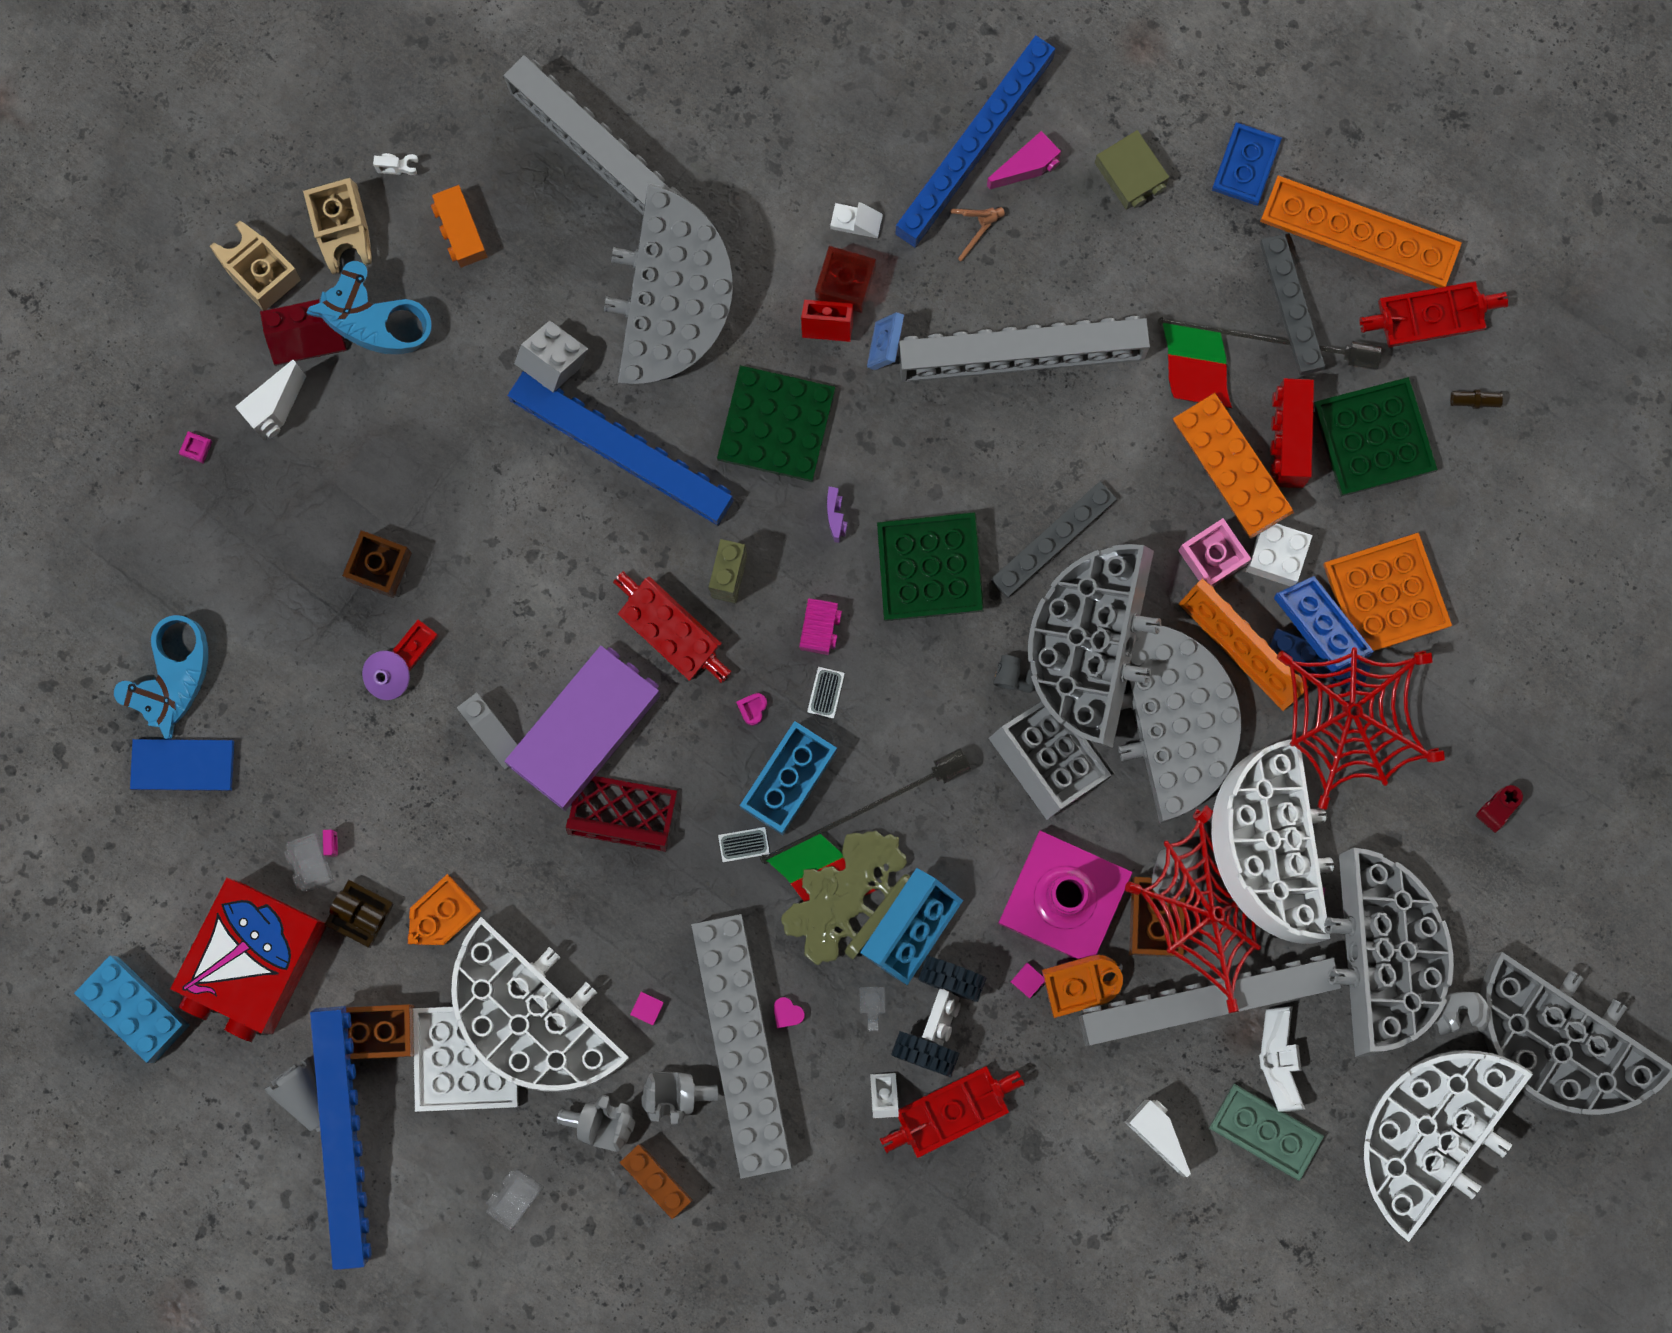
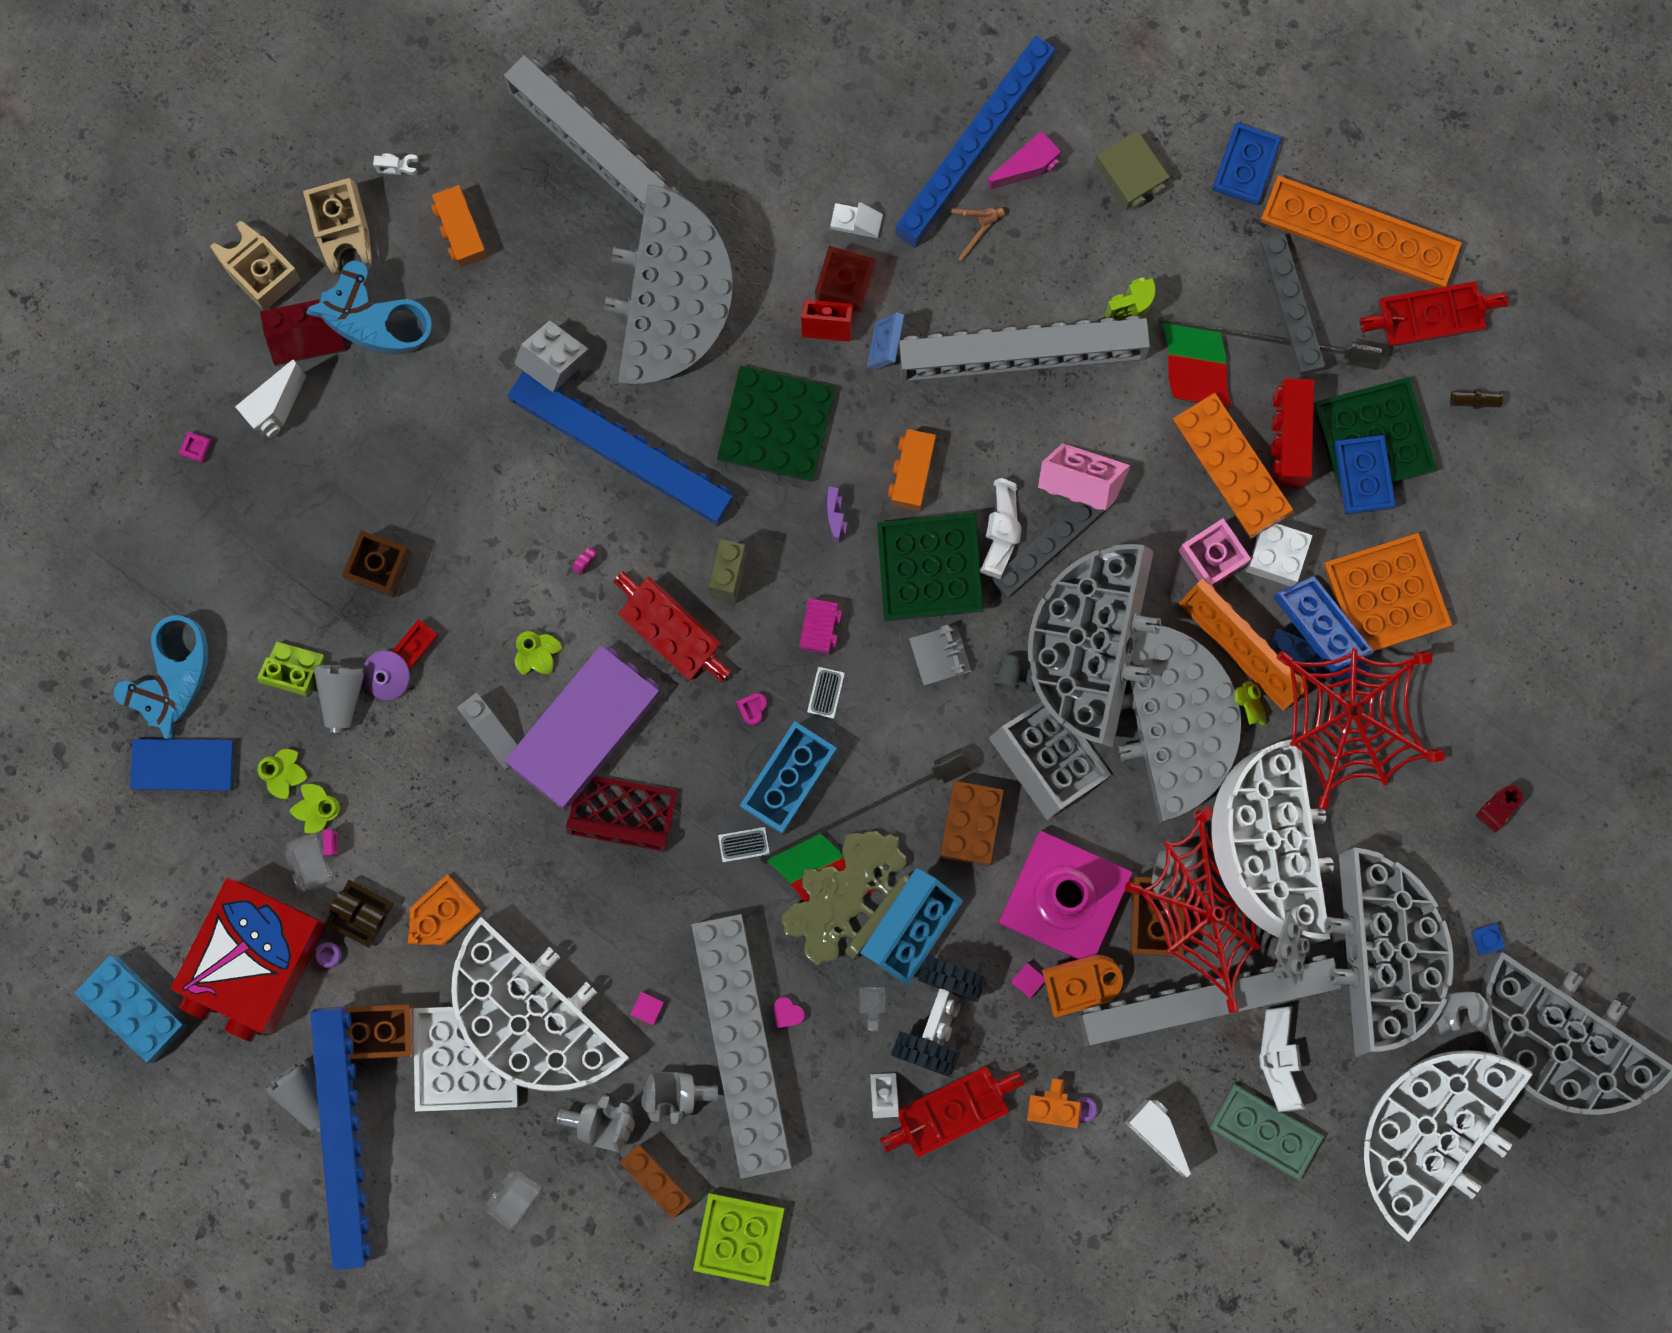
none -> lime brick [257,642,324,697]
none -> lime plate [257,749,307,799]
none -> lime plate [290,784,340,834]
none -> light grey cone [314,665,365,733]
none -> medium lavender tile [315,942,342,968]
none -> lime plate [514,631,562,675]
none -> dark pink tile [572,547,597,576]
none -> lime plate [693,1193,785,1286]
none -> orange brick [887,429,936,511]
none -> light grey hinge [909,624,971,686]
none -> dark orange brick [939,781,1004,867]
none -> white plate [980,478,1022,579]
none -> orange hinge [1027,1078,1082,1129]
none -> bright pink slope [1038,443,1130,510]
none -> medium lavender tile [1074,1097,1097,1123]
none -> lime brick [1104,277,1155,321]
none -> lime plate [1234,681,1266,726]
none -> light grey hinge [1274,912,1309,985]
none -> blue tile [1334,435,1396,515]
none -> blue plate [1471,924,1505,956]

